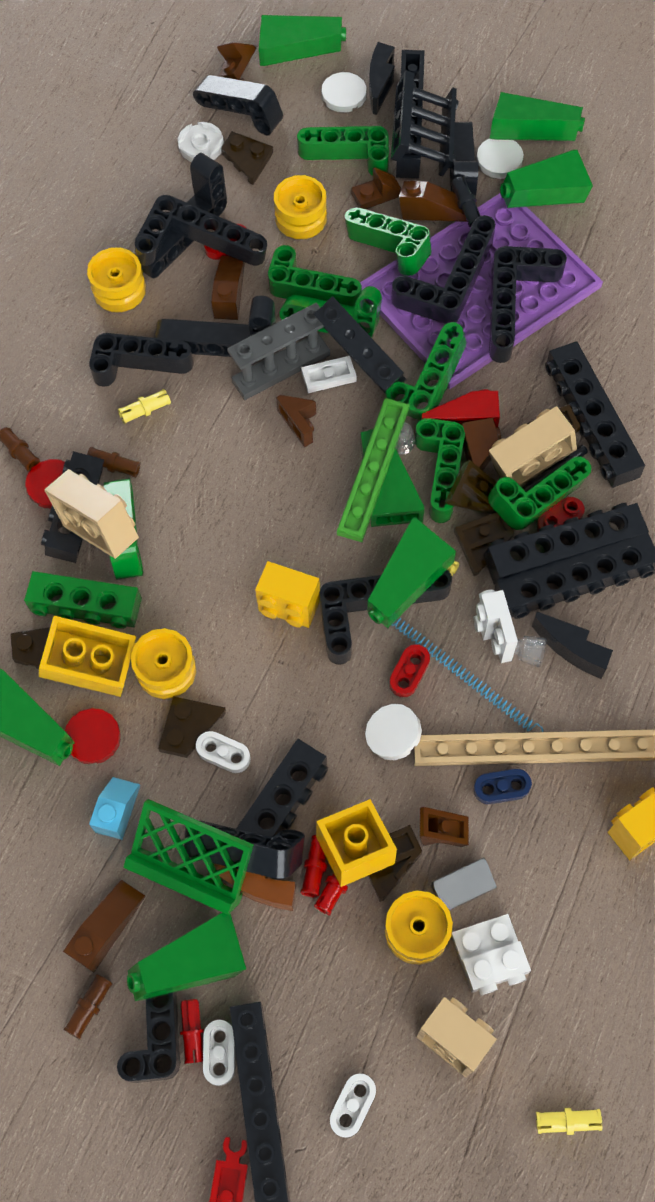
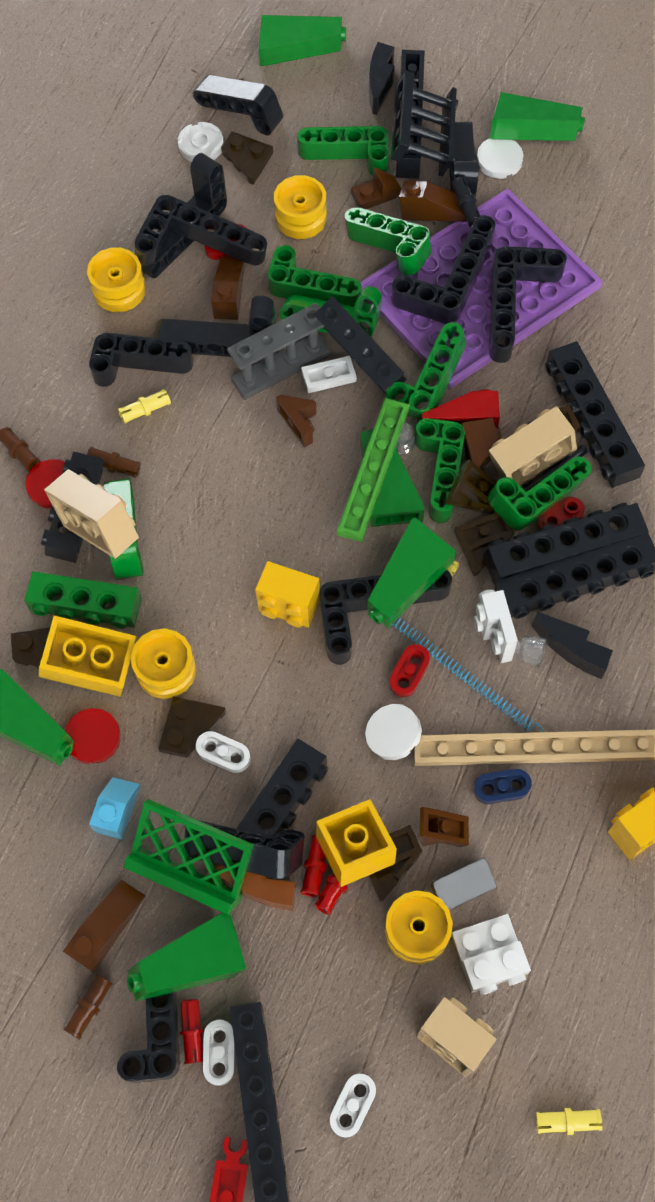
reddish brown slope [217,43,256,80] -> none
white tile [321,72,367,113] -> none
green slope [500,150,593,208] -> none

